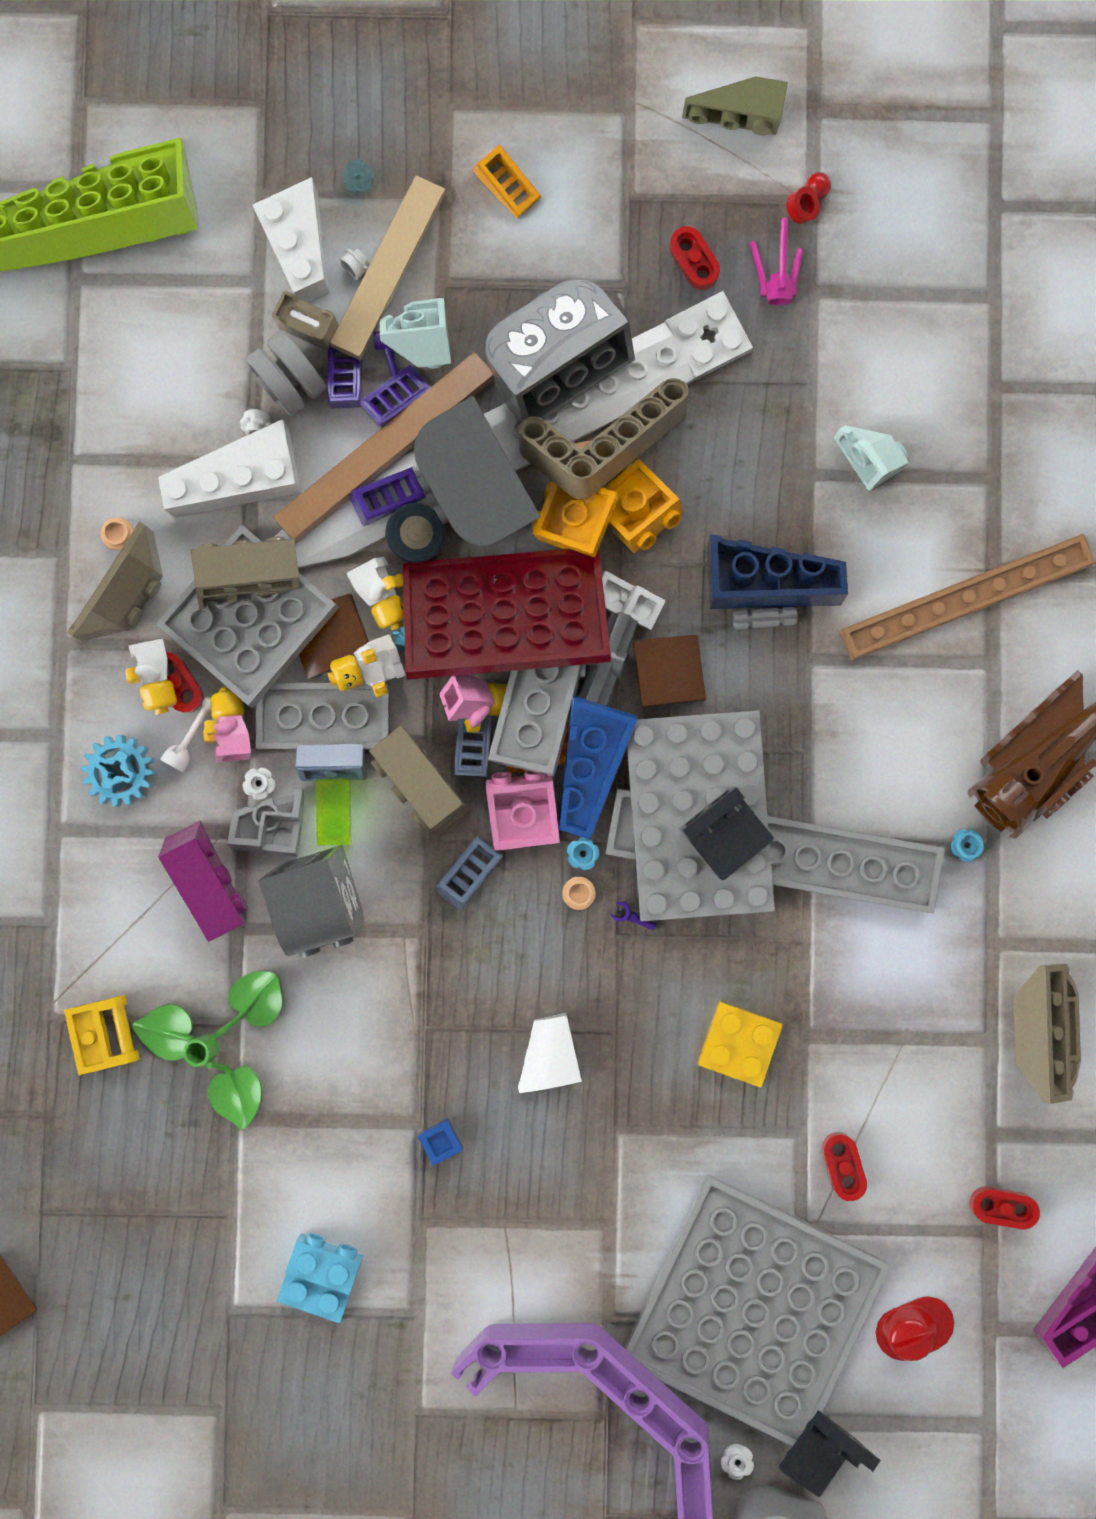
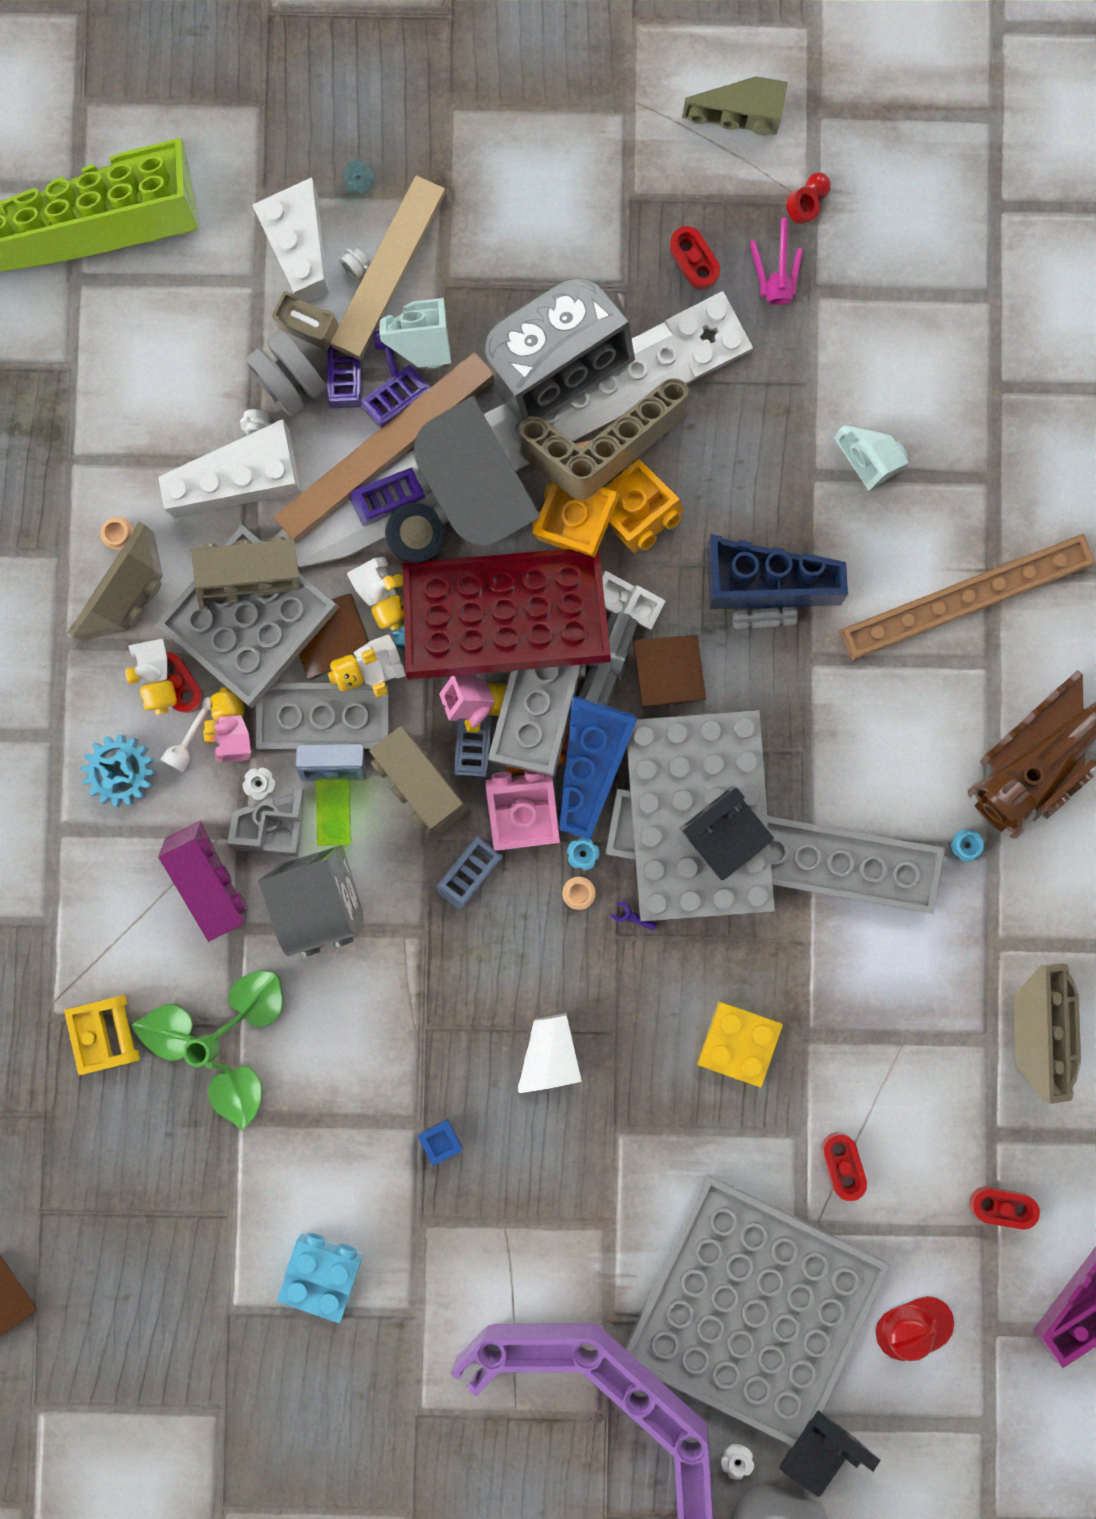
light orange slope [472,144,542,219] -> none

